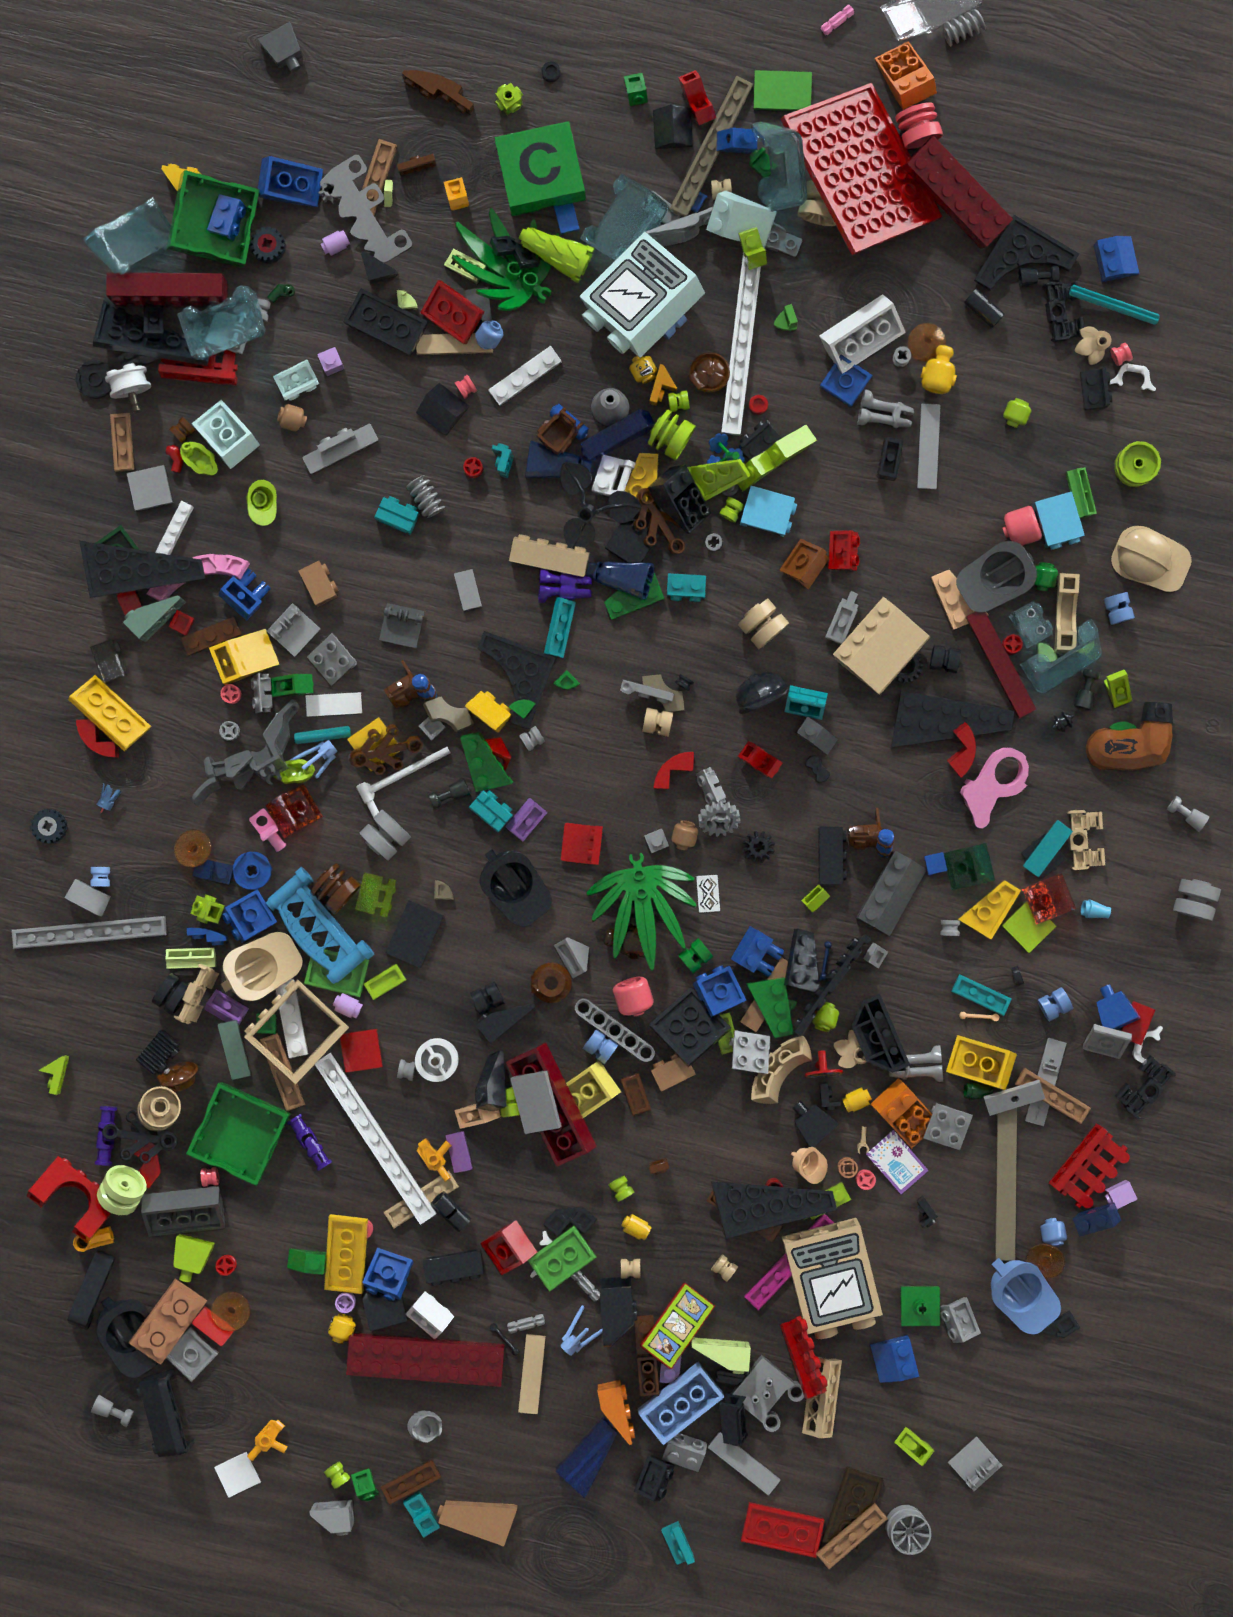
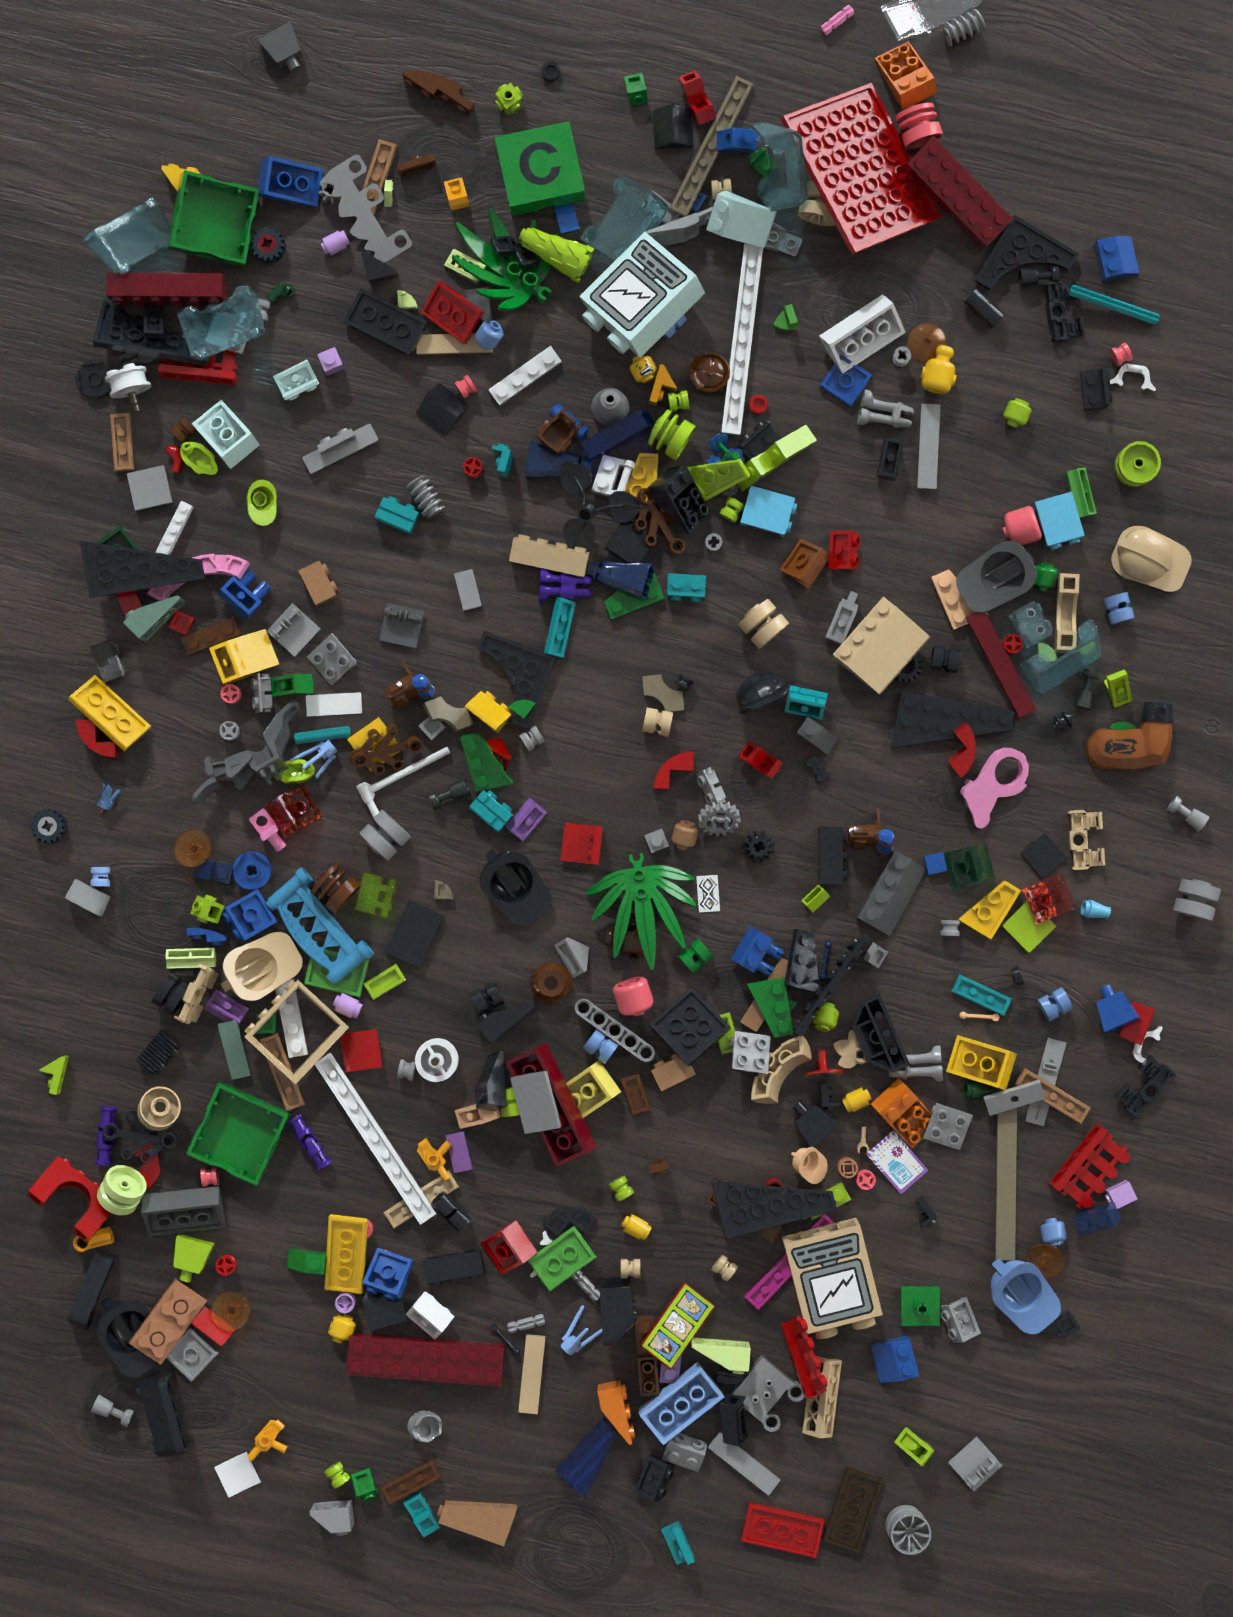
light grey tile [12,916,167,949] -> none
reddish brown piece [157,1062,198,1092] -> none
blue bracket [207,194,246,241] -> none
medium nougat head [277,404,307,432] -> none
green tile [553,670,580,689] -> none
light grey hinge [620,680,674,704] -> none
blue plate [693,965,746,1017] -> none
lime slope [738,227,767,270] -> none
bright green tile [753,70,812,111] -> none
medium nougat tile [816,1503,888,1569] -> none
teal tile [1023,820,1073,877] -> none
tan plate [1075,326,1111,365] -> none
light grey tile [1083,1024,1132,1059] -> none

